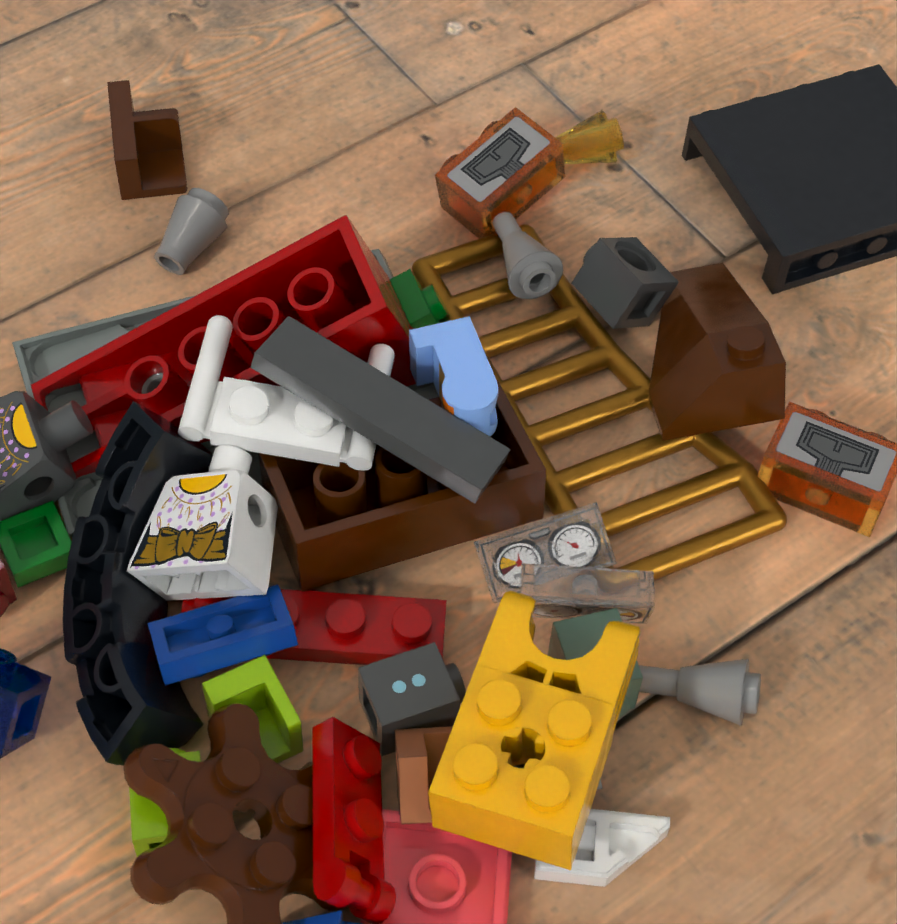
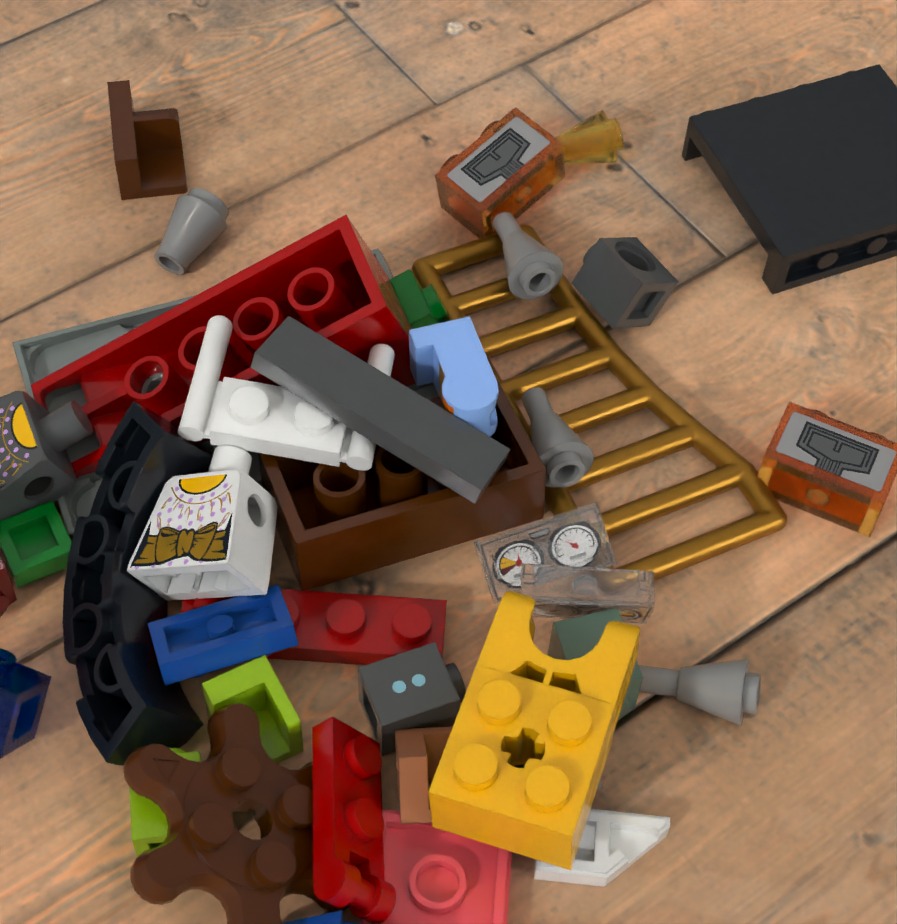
reddish brown wedge [649,263,786,441] -> none
none -> light grey cone [522,387,594,488]

